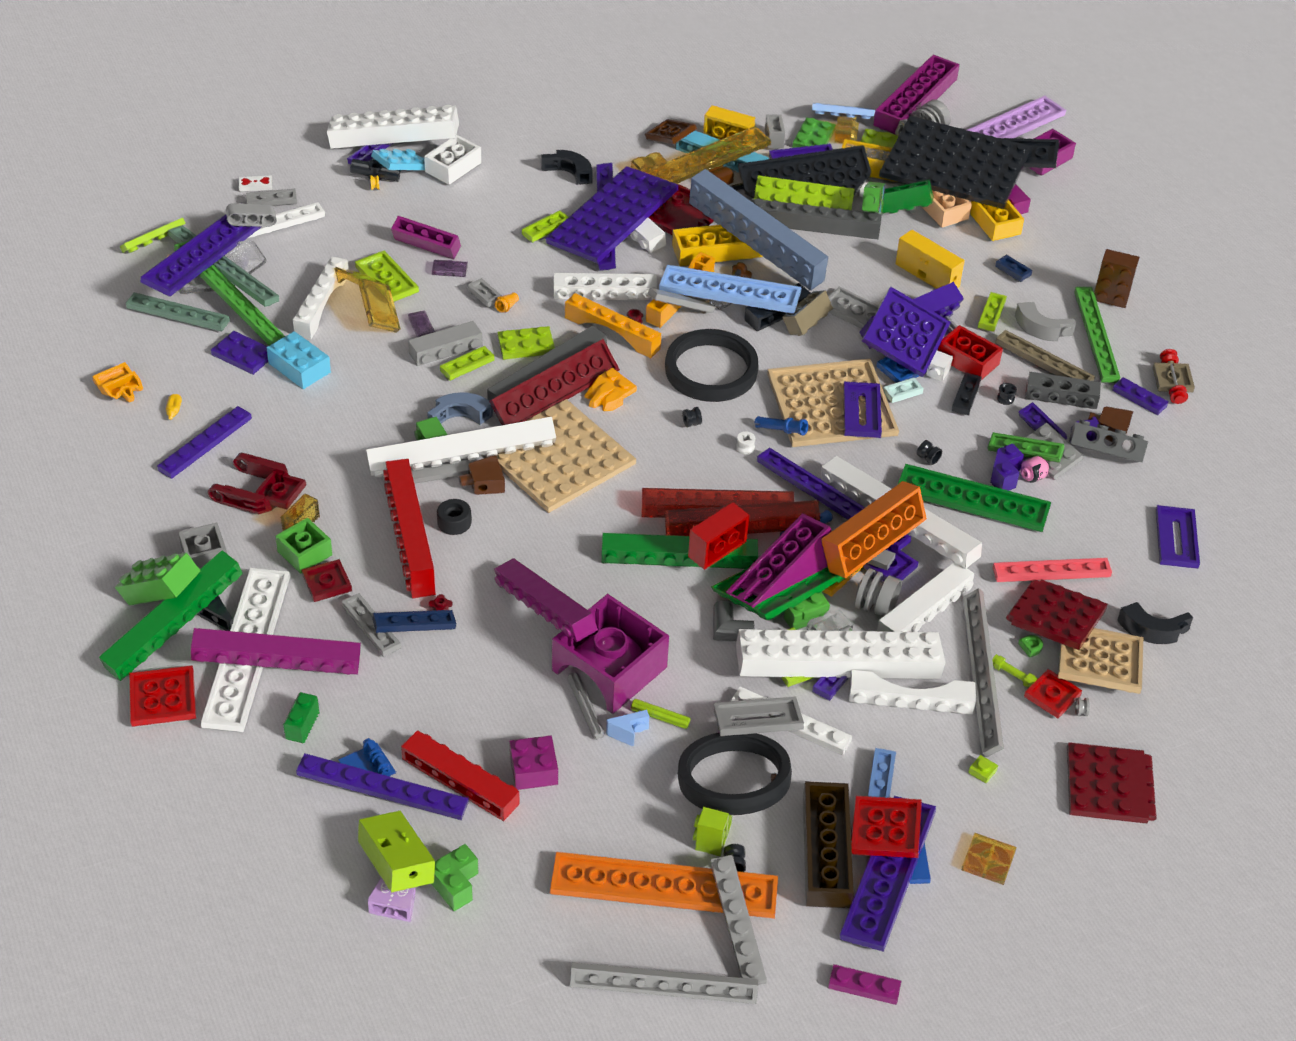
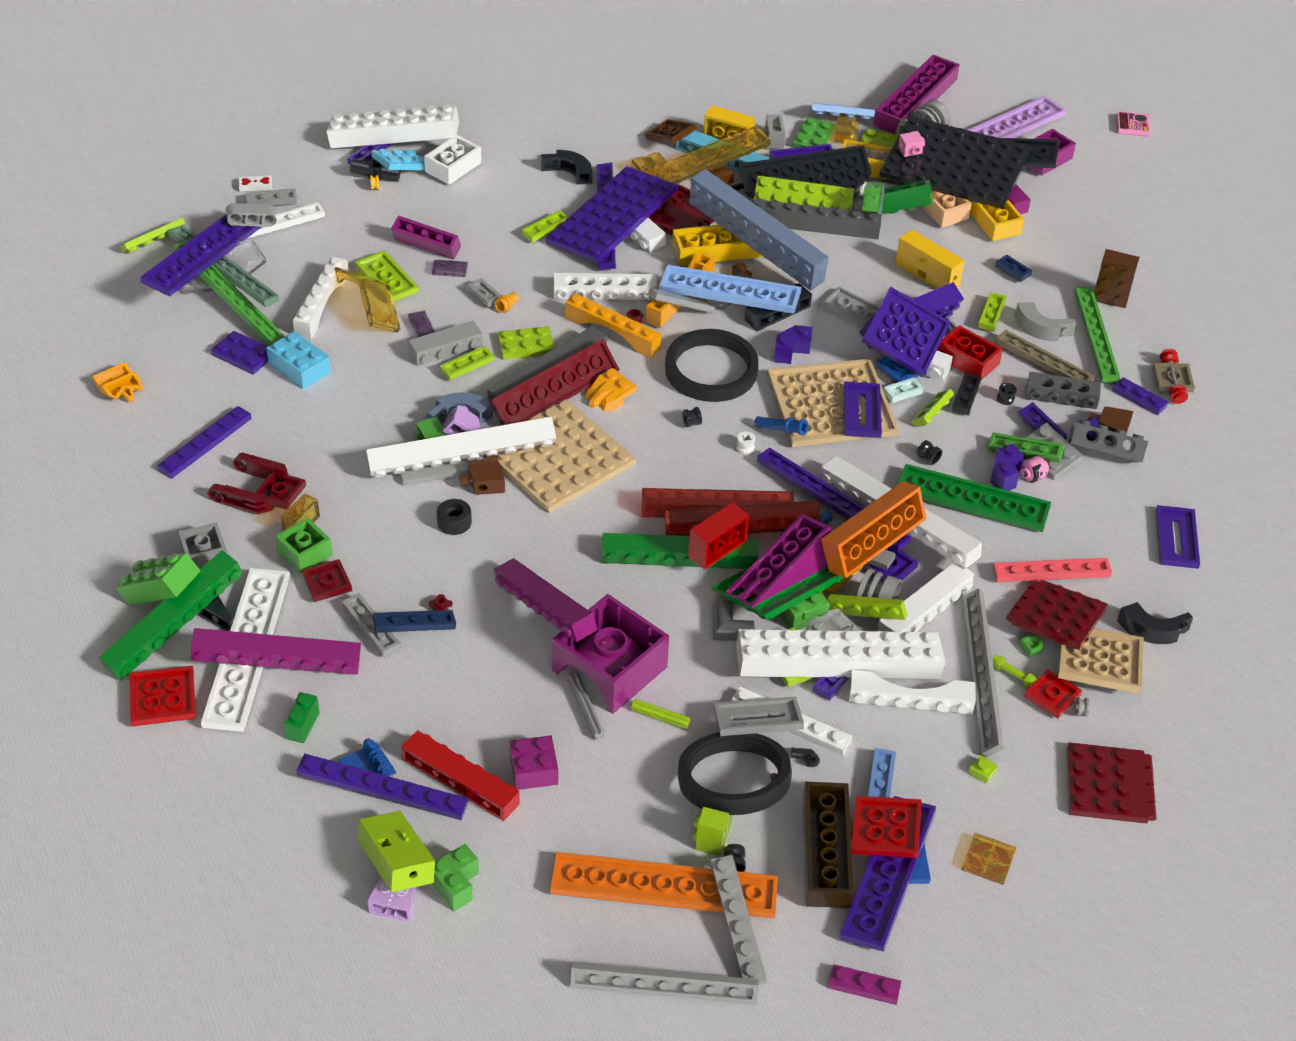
sand green plate [126,292,230,332] -> none
yellow piece [165,394,182,420] -> none
red brick [383,459,436,599] -> none
light blue slope [606,710,649,746] -> none
dark tan brick [782,290,833,336] -> none
none -> lavender torso [443,405,481,435]
none -> dark purple brick [774,325,812,364]
none -> black arm [791,747,820,767]
none -> lime plate [828,594,908,620]
none -> bright pink brick [899,131,925,157]
none -> lime plate [911,388,954,427]
none -> tile [1117,111,1150,136]

